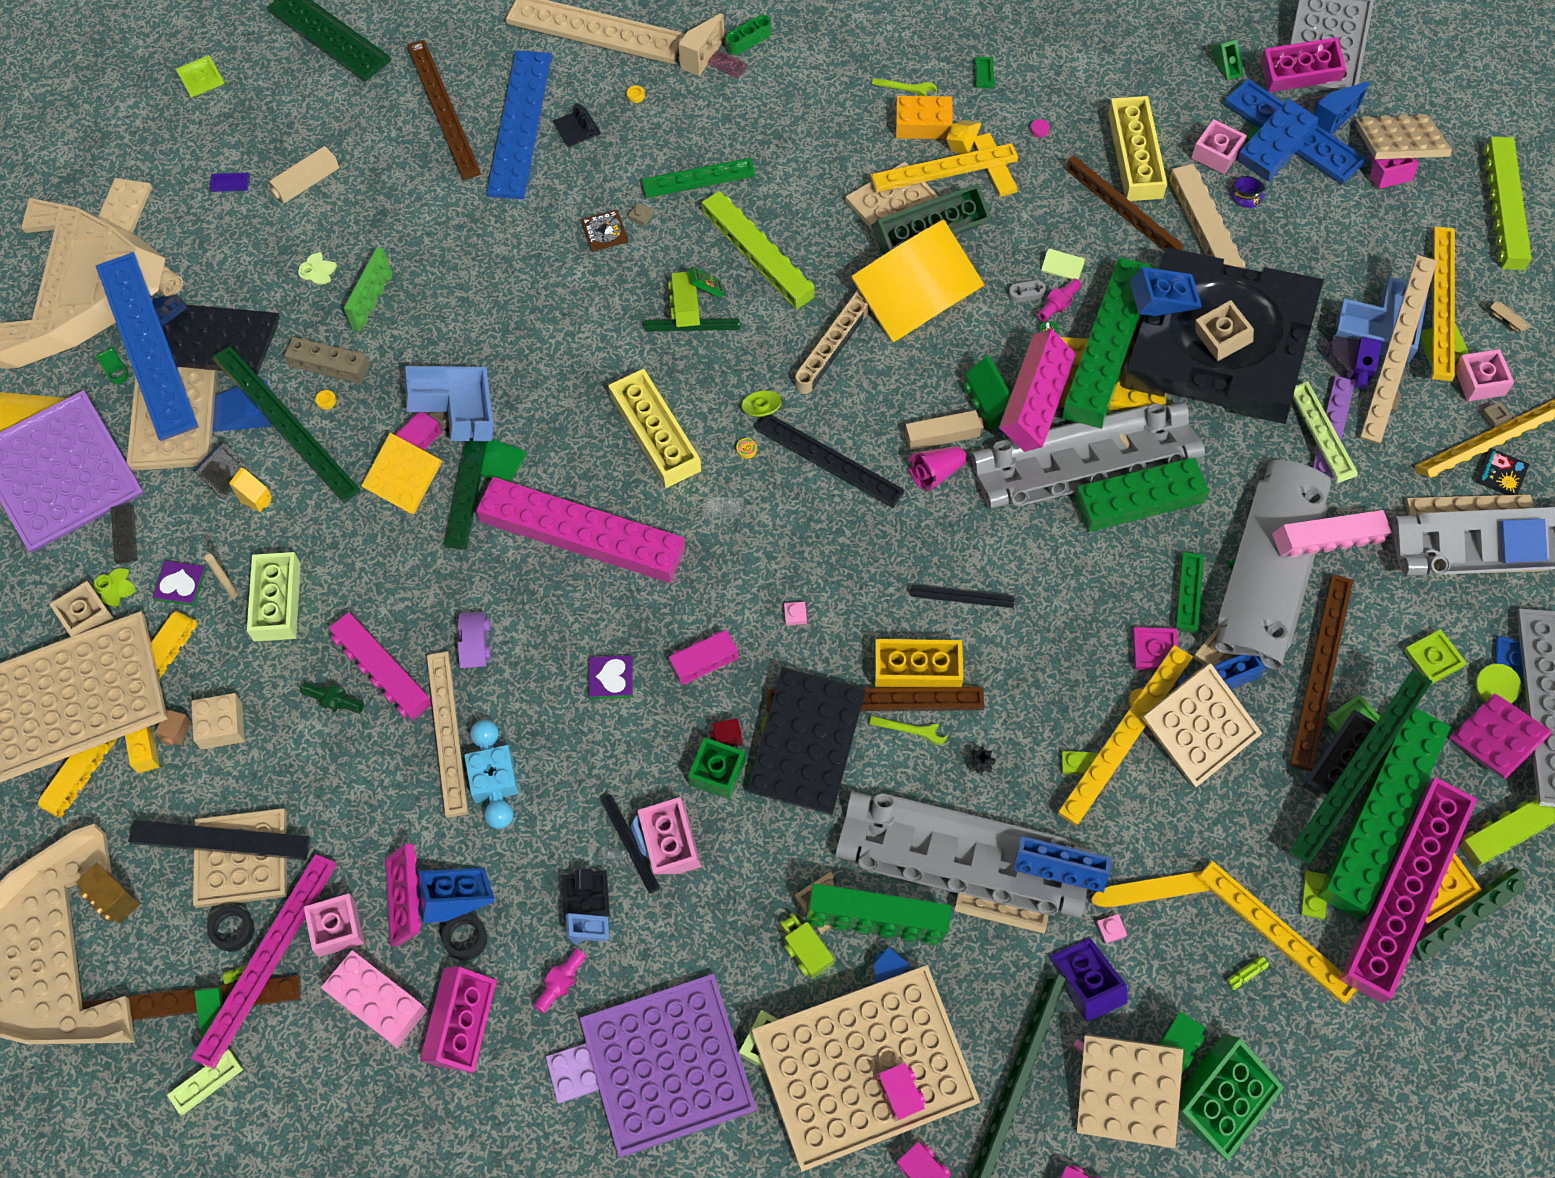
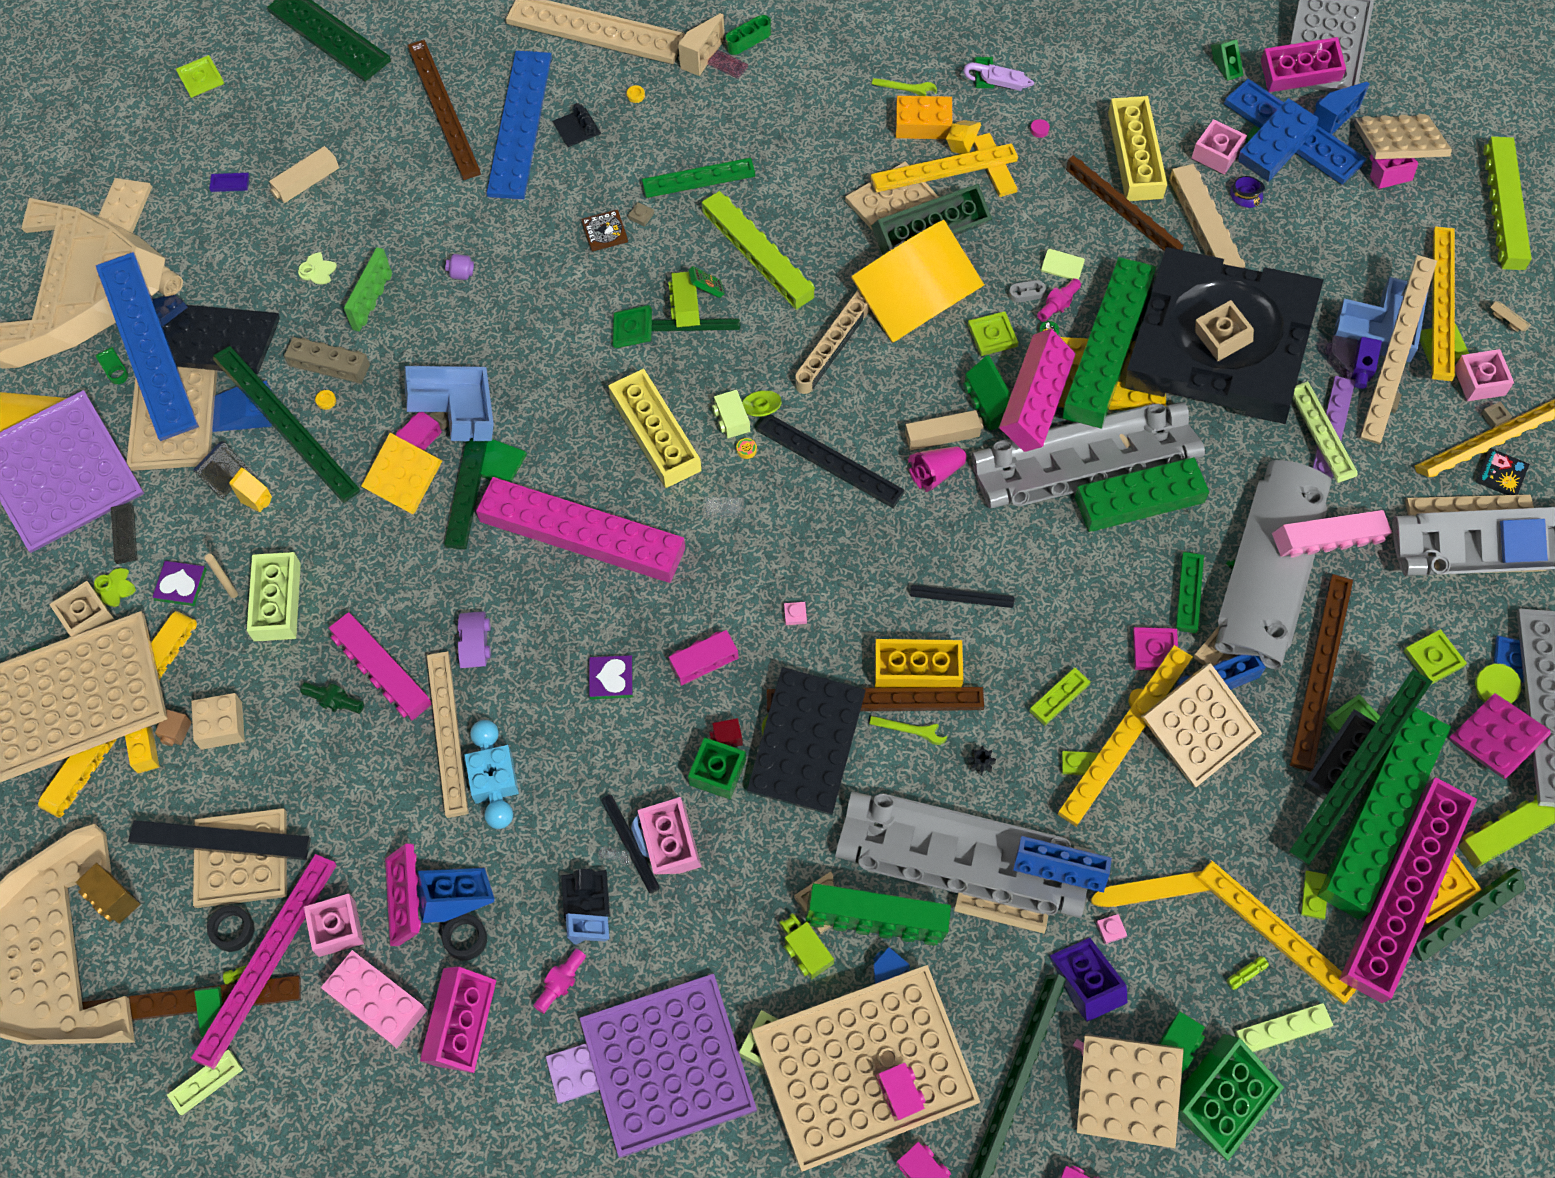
blue slope [1130,267,1202,316] -> none
none -> medium lavender head [445,254,474,280]
none -> green tile [612,305,652,348]
none -> yellowish green brick [712,390,750,439]
none -> lavender plate [963,63,1034,91]
none -> lime plate [968,311,1019,356]
none -> lime plate [1029,668,1091,726]
none -> yellowish green plate [1235,1003,1333,1052]

